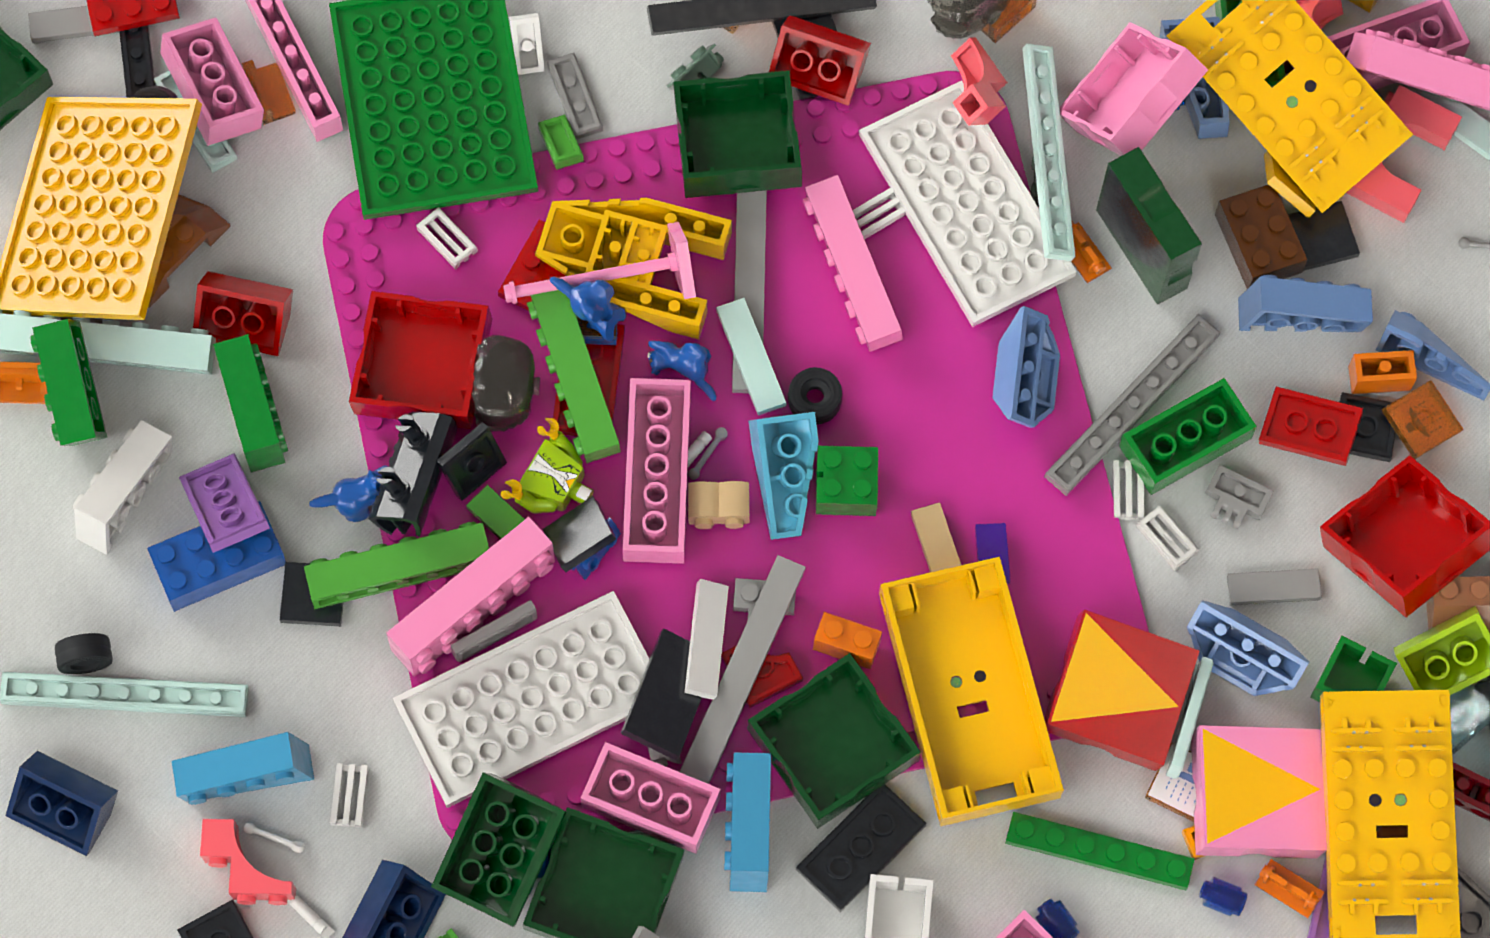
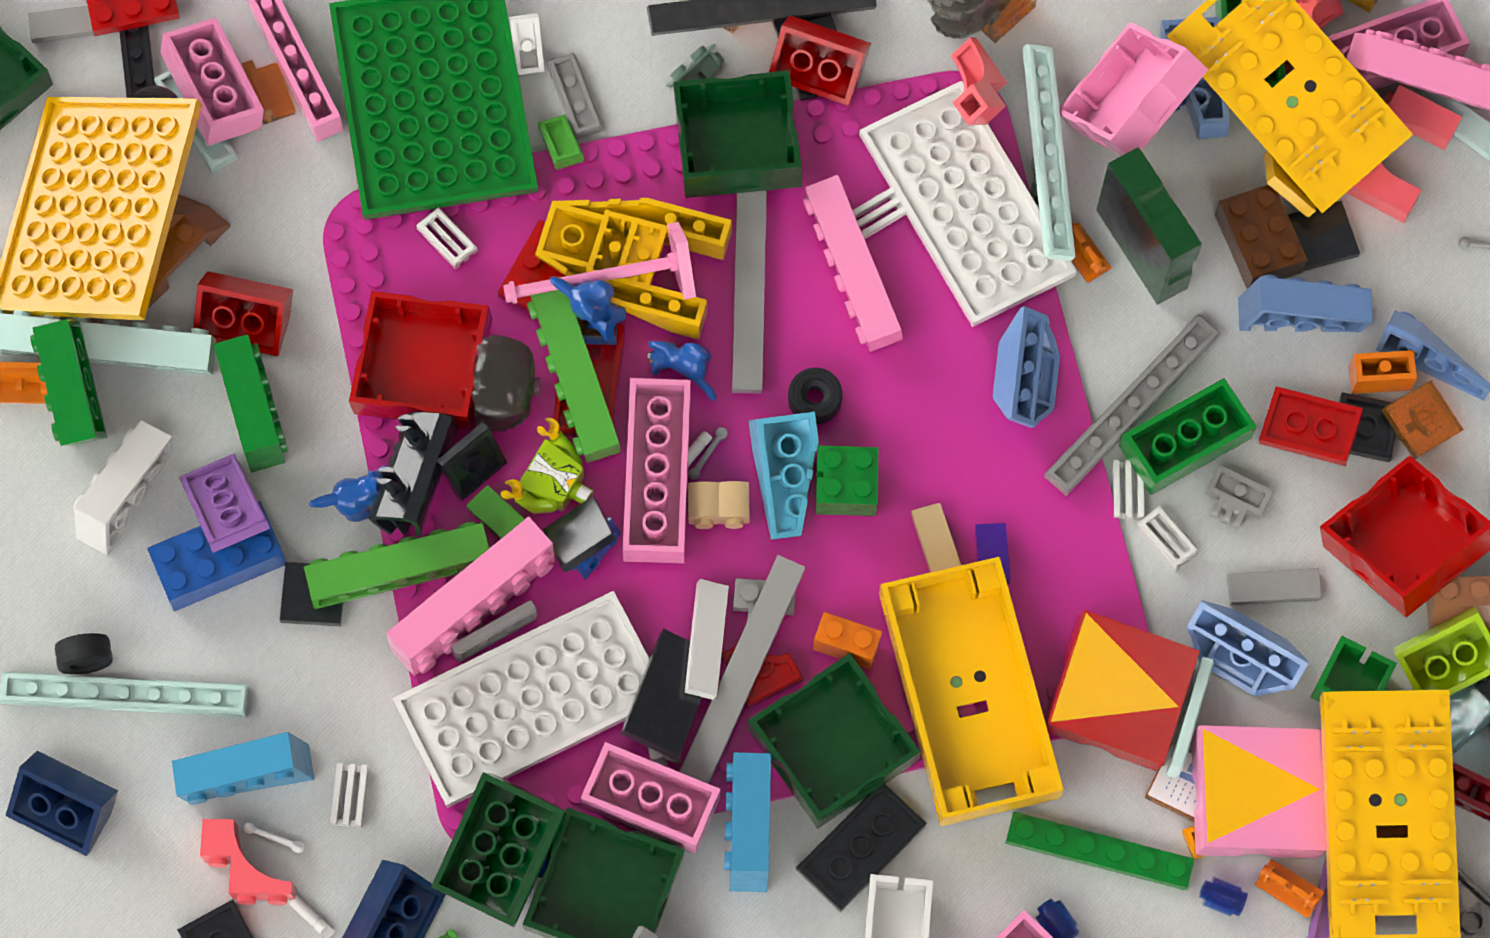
light aqua tile [716,298,786,416] -> none

